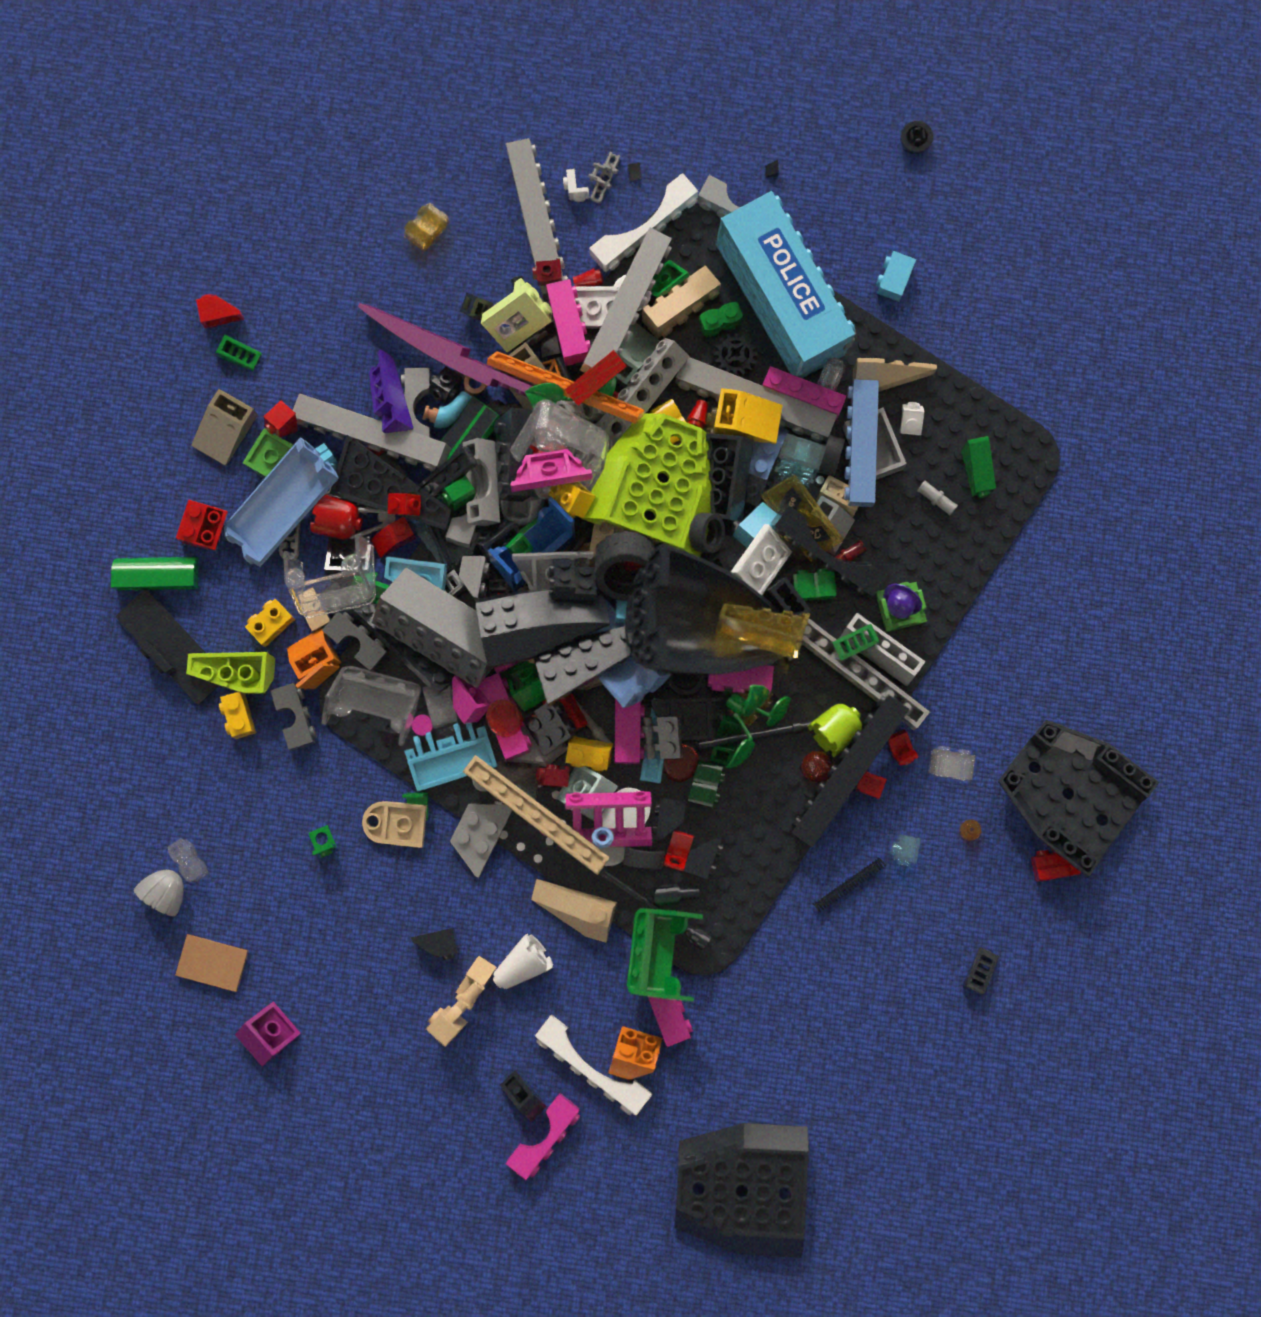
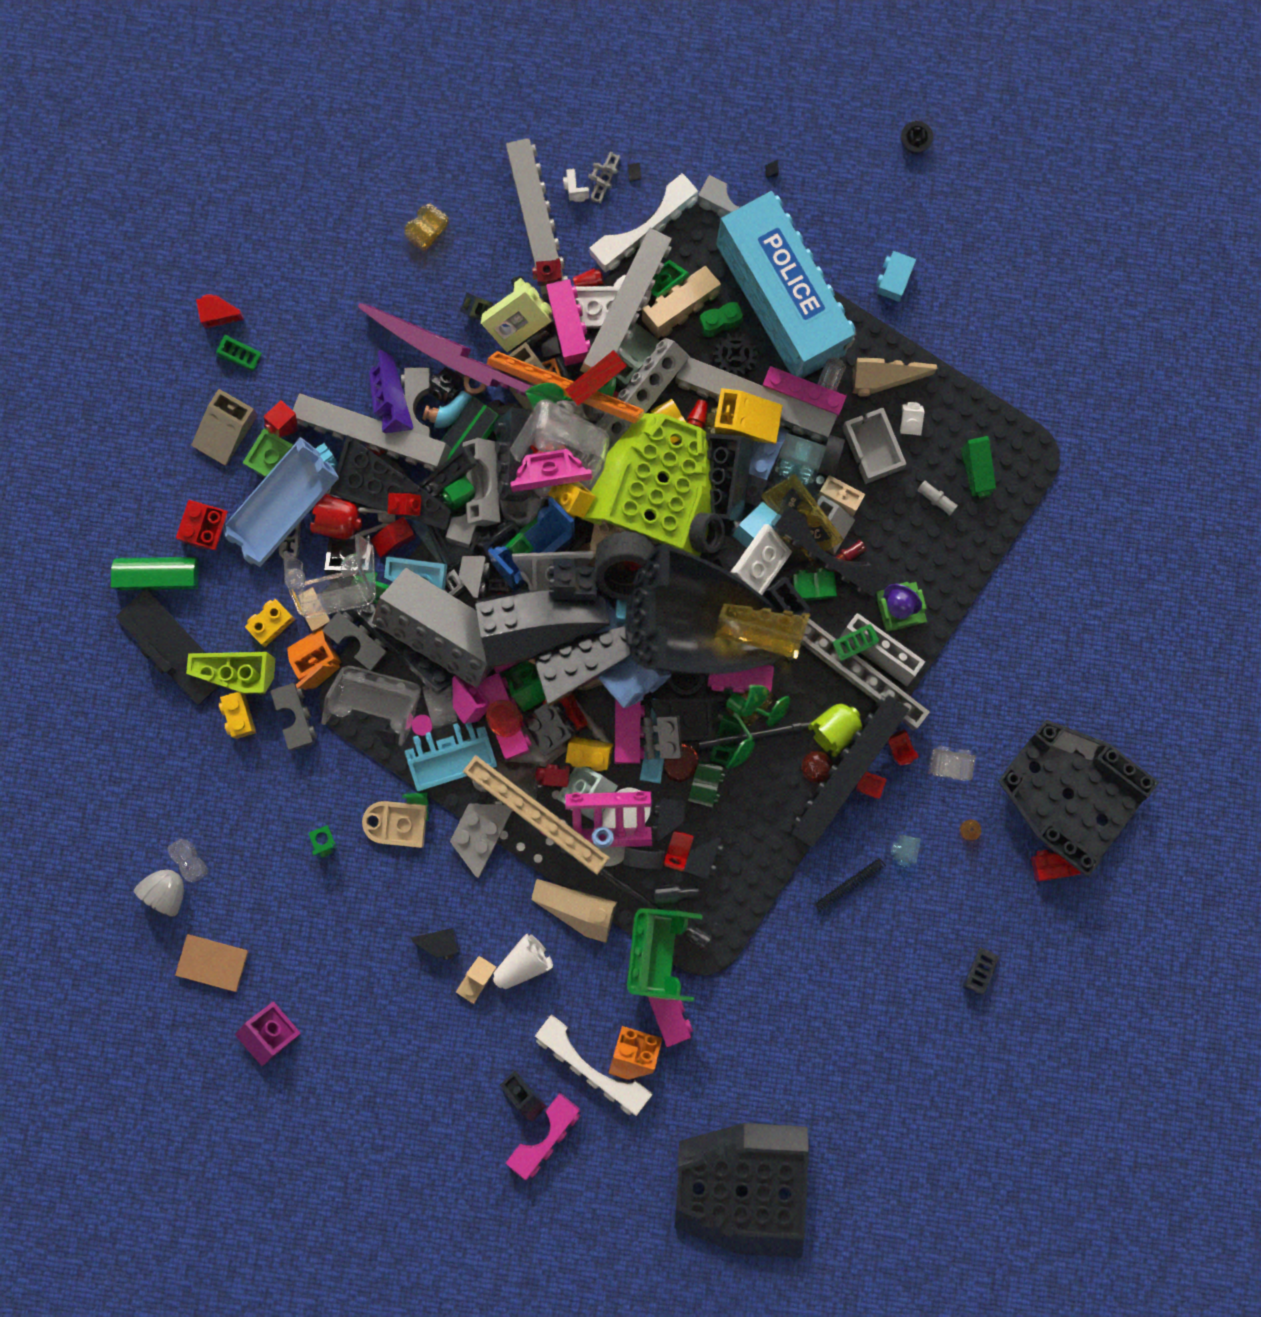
tan brick [426,980,485,1046] -> none
medium blue brick [844,379,879,507] -> none

